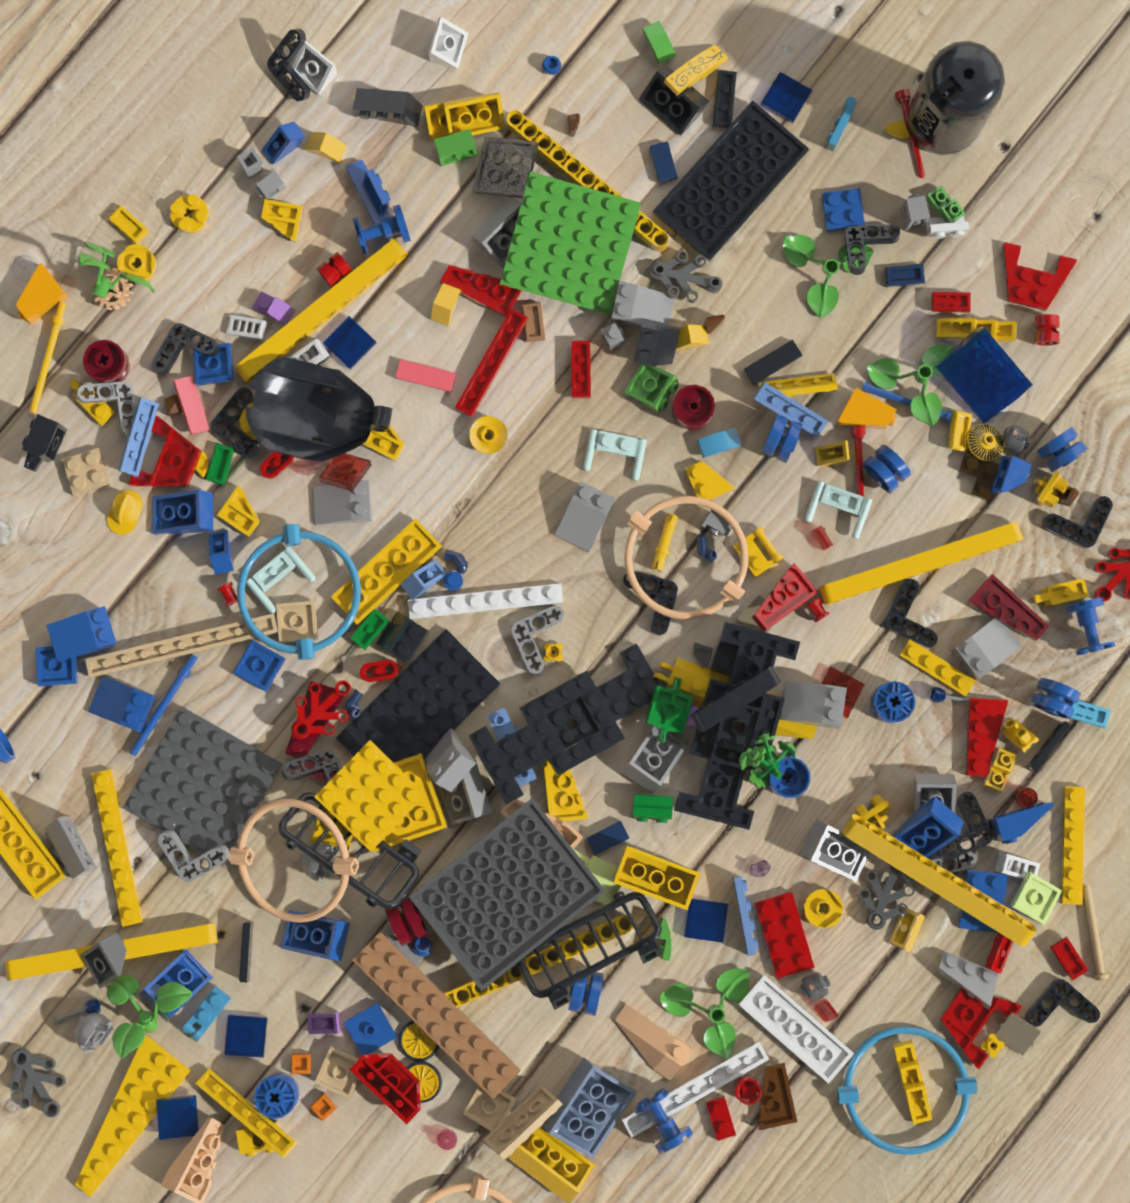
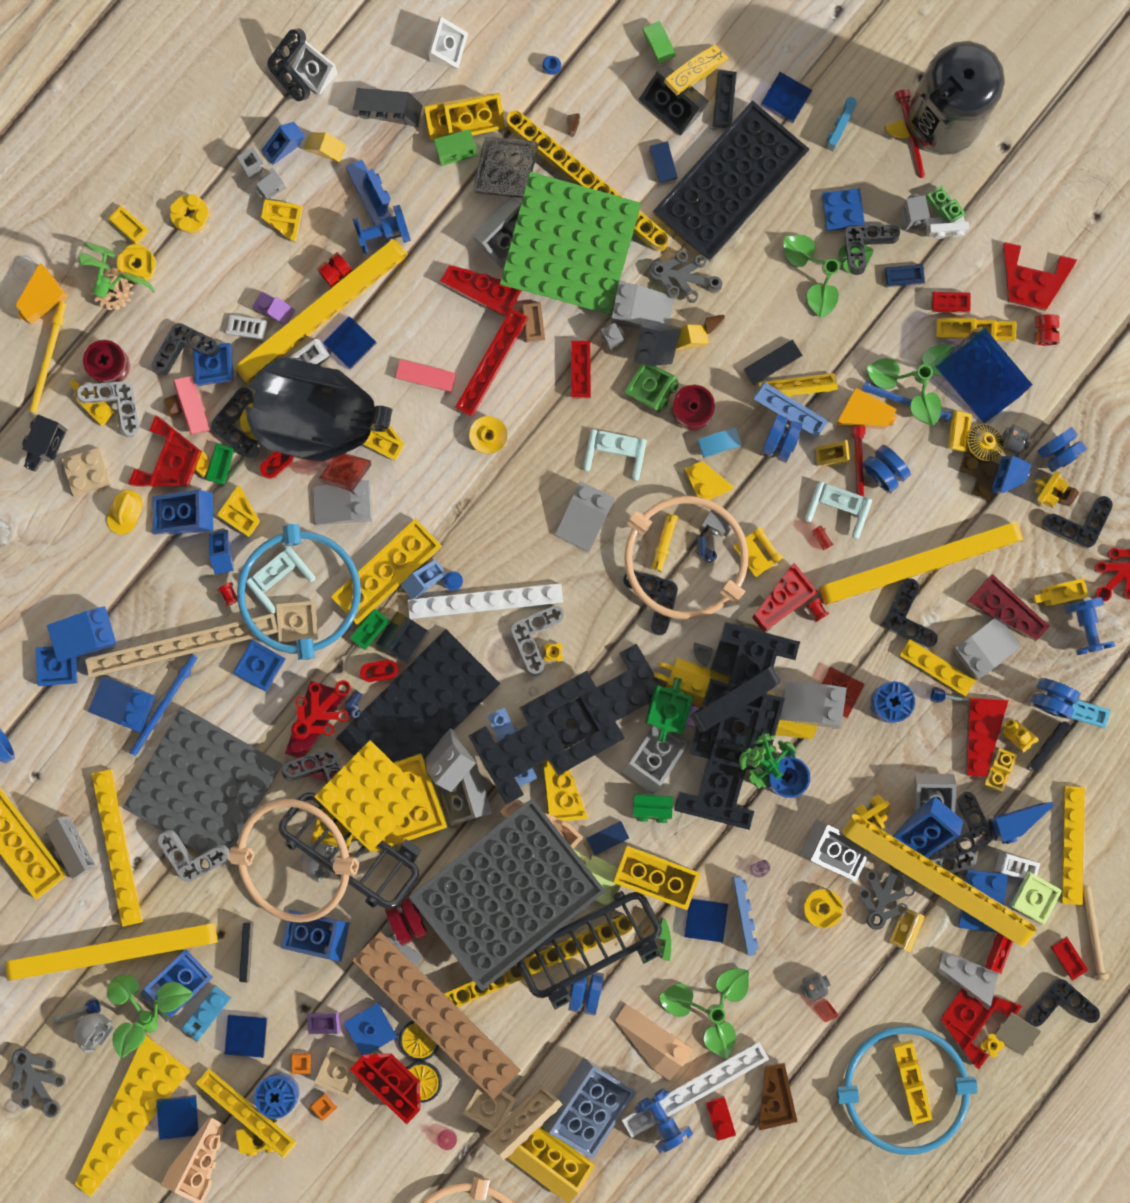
dark grey slope [80,932,127,989] -> none
medium blue plate [118,397,159,477] -> none
blue plate [413,937,432,957] -> none
yellow slope [431,283,461,326] -> none
dark blue arm [444,550,468,574] -> none
red wheel [734,1076,761,1105] -> none
white plate [738,975,854,1084] -> none
red plate [754,892,815,979] -> none
clear red wheel [1015,788,1038,807] -> none

